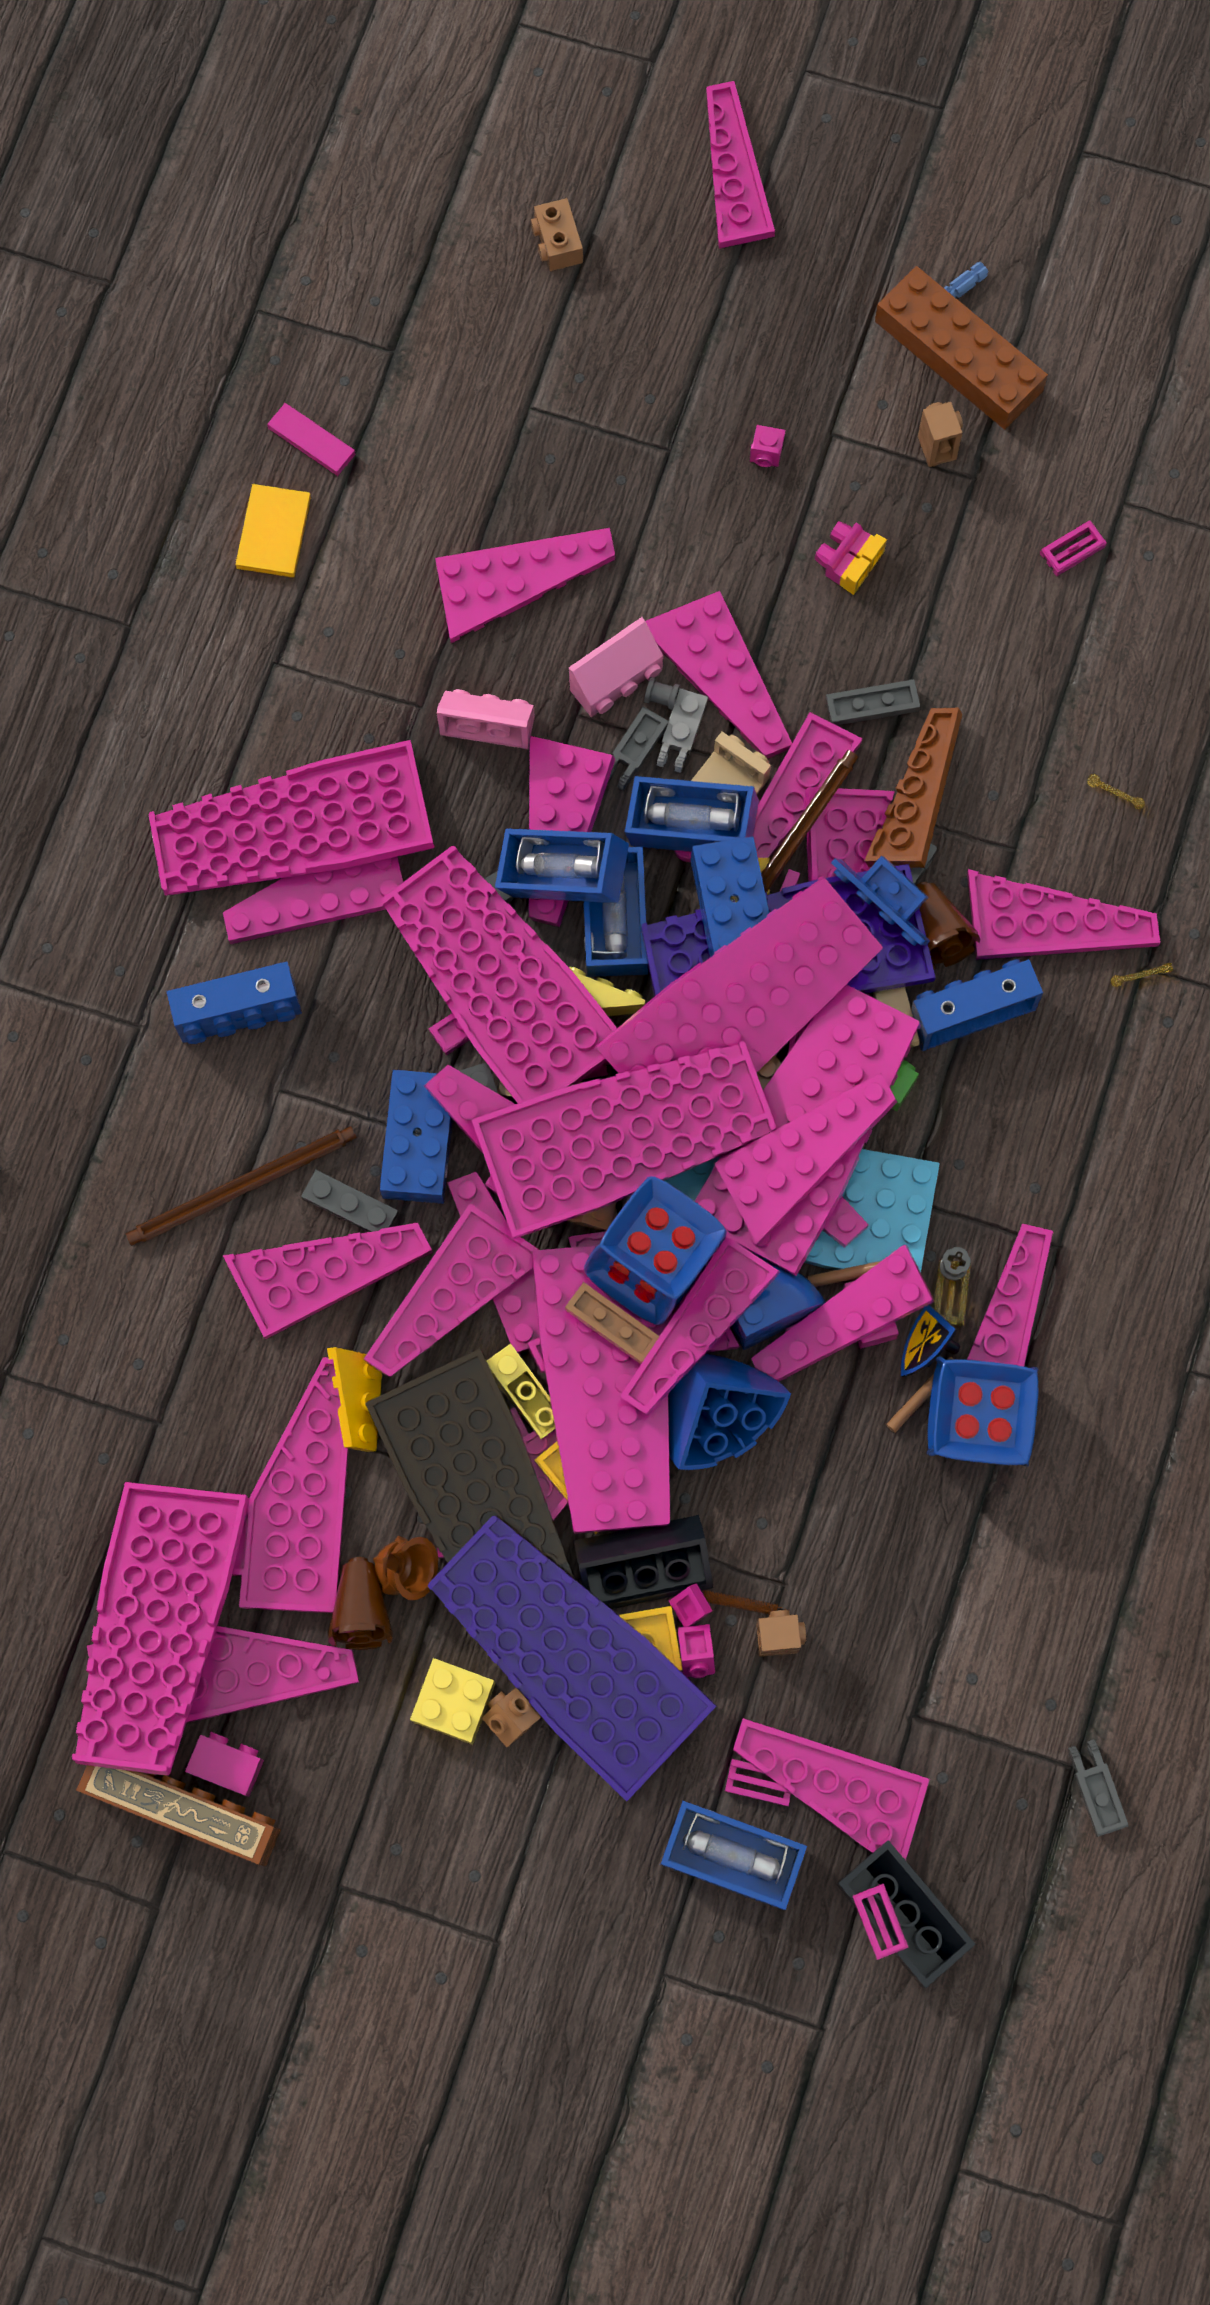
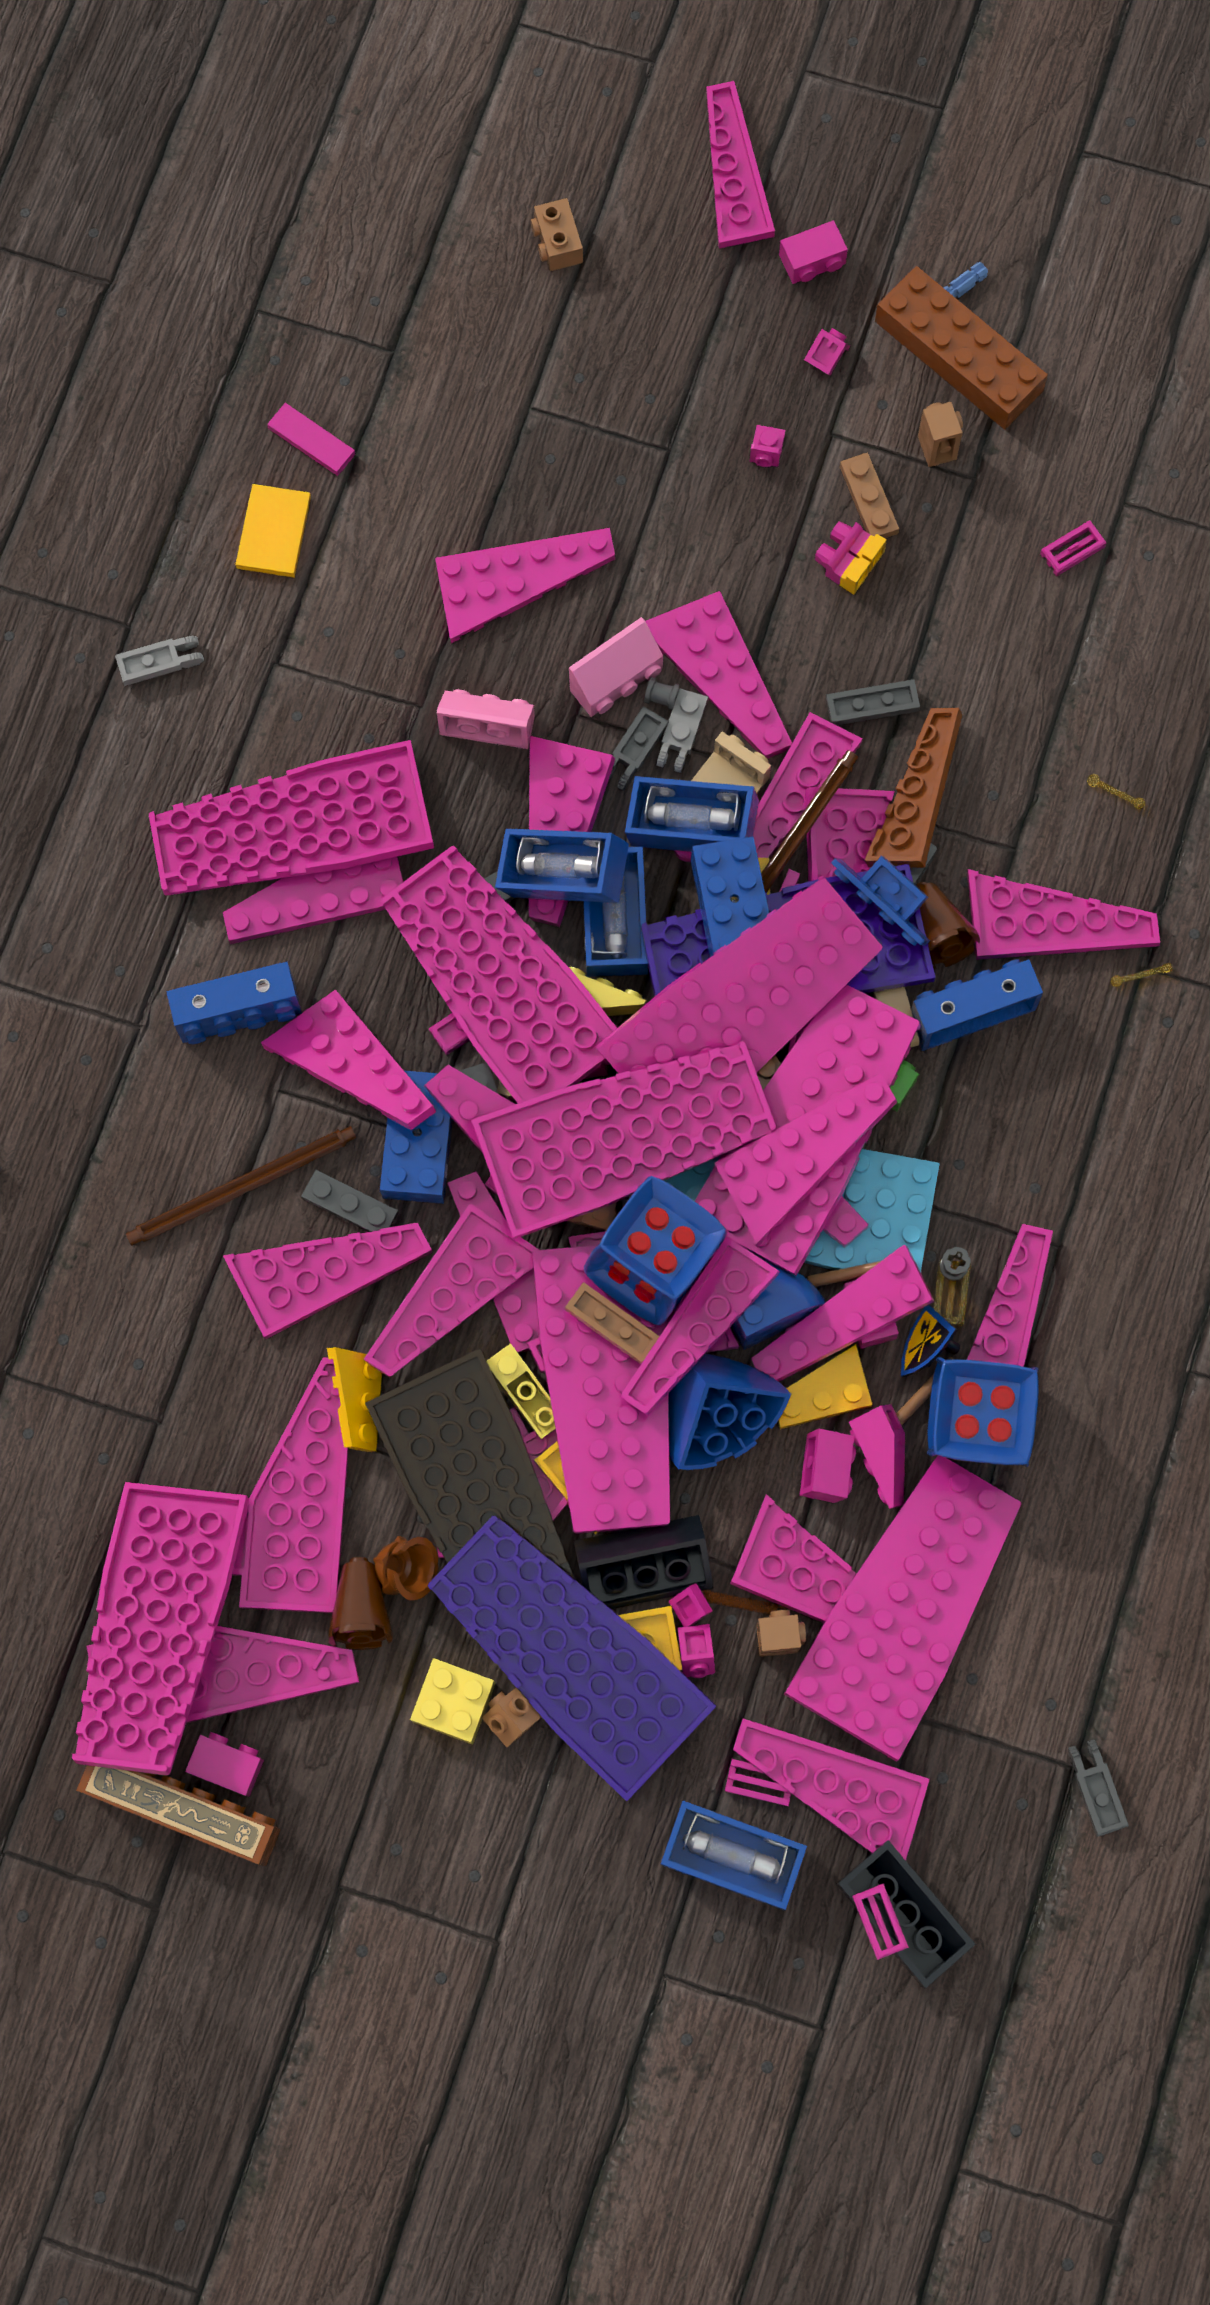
none -> light grey hinge [115,635,204,686]
none -> dark pink wing [261,990,436,1130]
none -> dark pink wing [730,1494,857,1623]
none -> yellow wing [778,1344,872,1429]
none -> dark pink brick [779,220,848,284]
none -> dark pink wing [784,1455,1021,1762]
none -> dark pink brick [800,1428,856,1503]
none -> dark pink bracket [804,328,850,375]
none -> medium nougat plate [840,452,899,538]
none -> dark pink slope [849,1404,905,1509]

